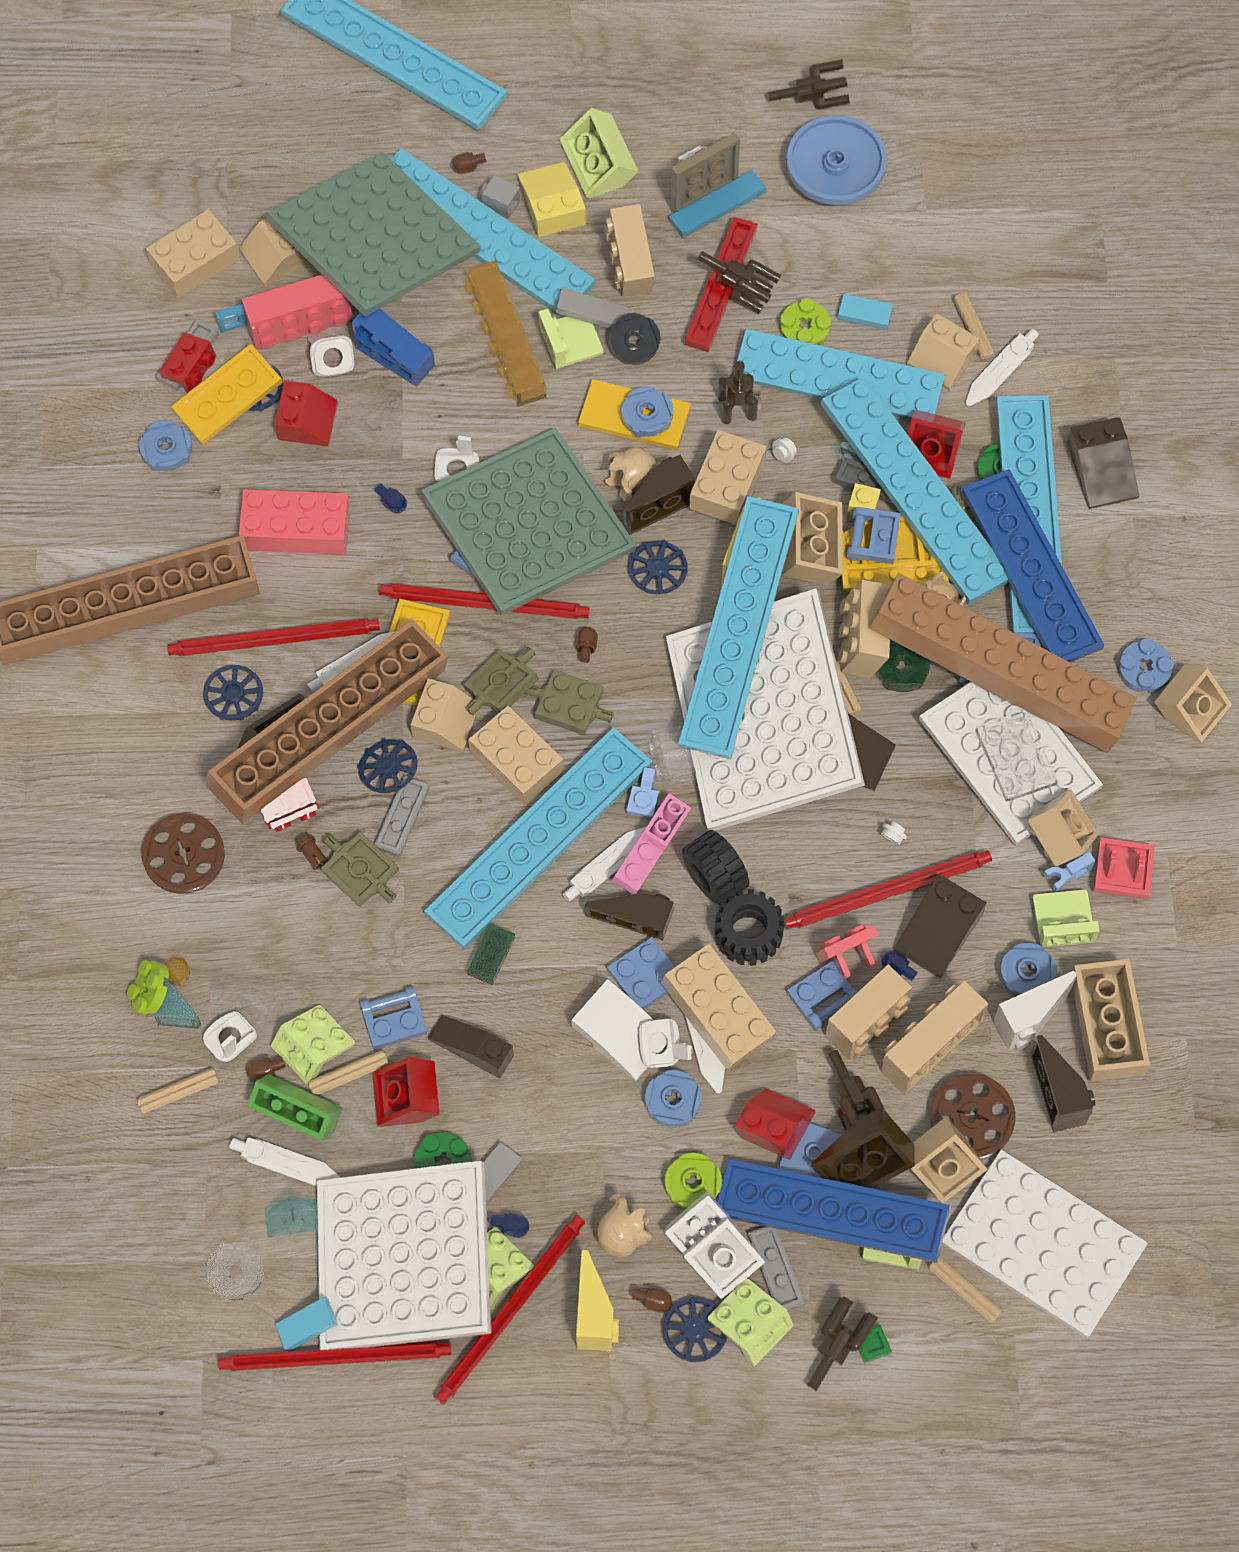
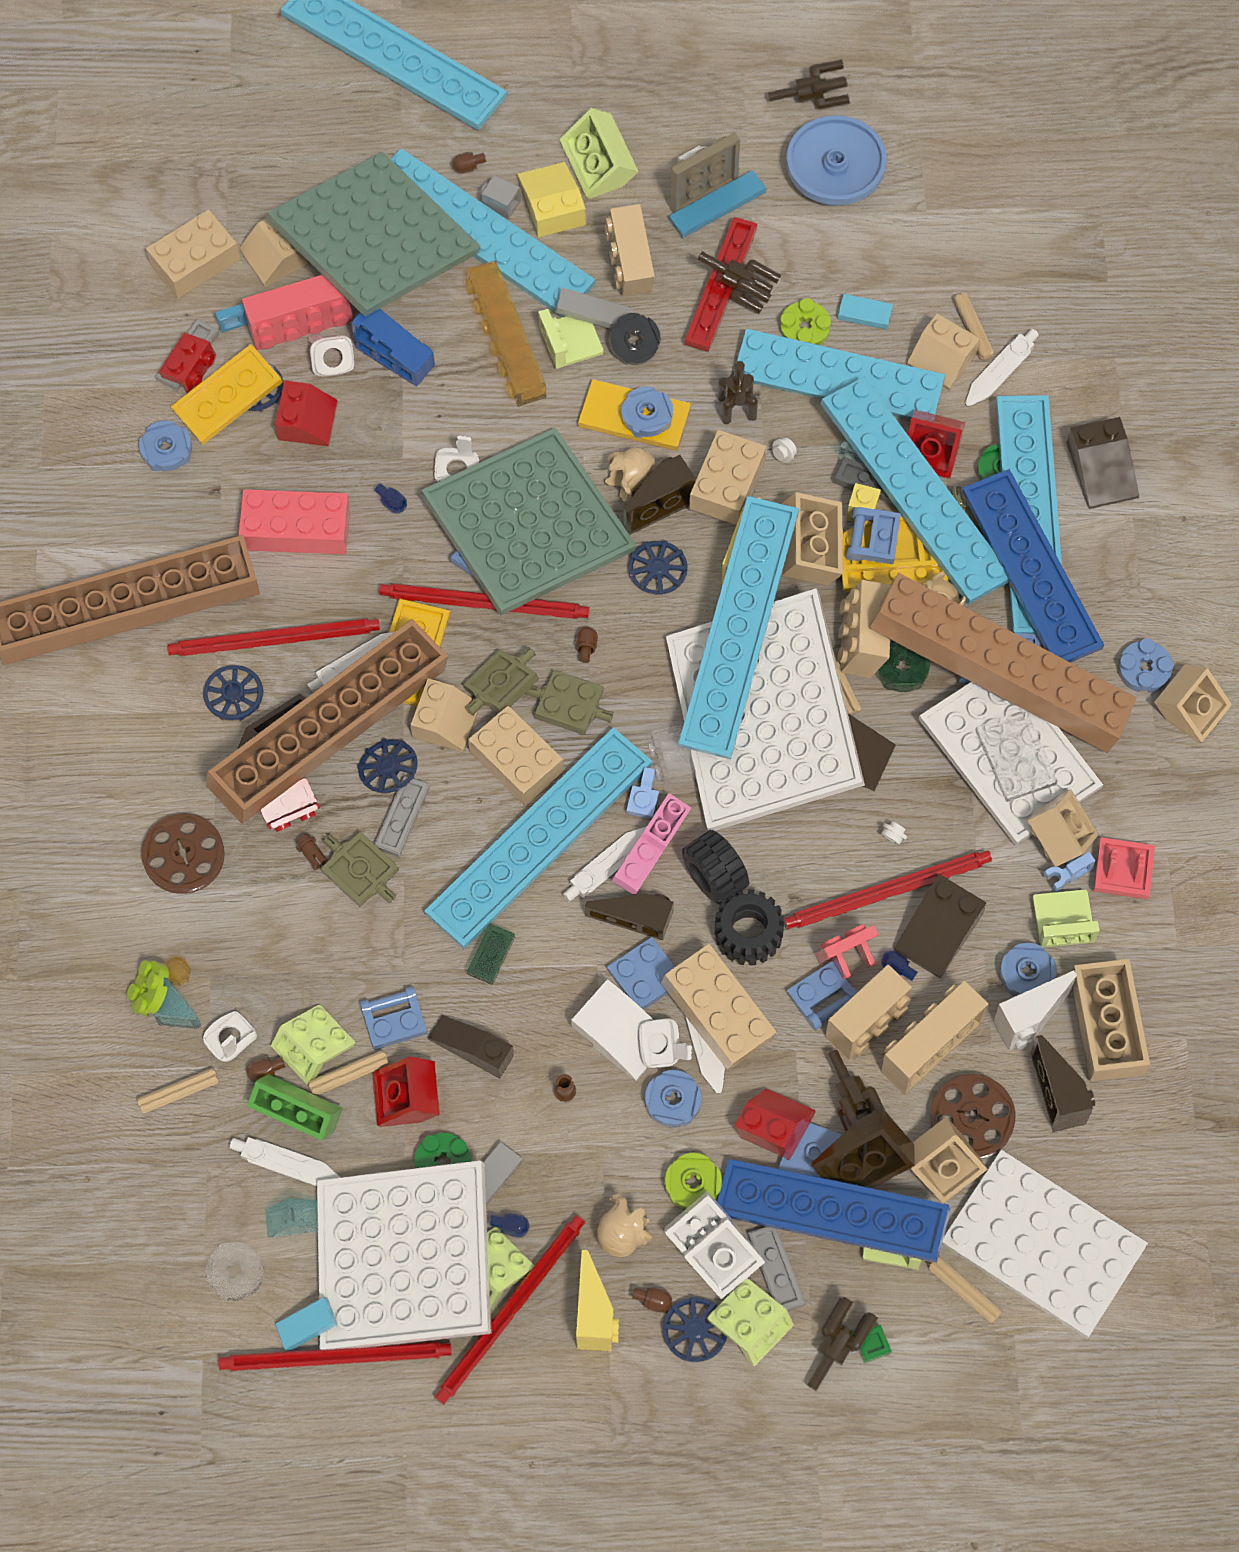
none -> reddish brown pin [554,1074,576,1102]

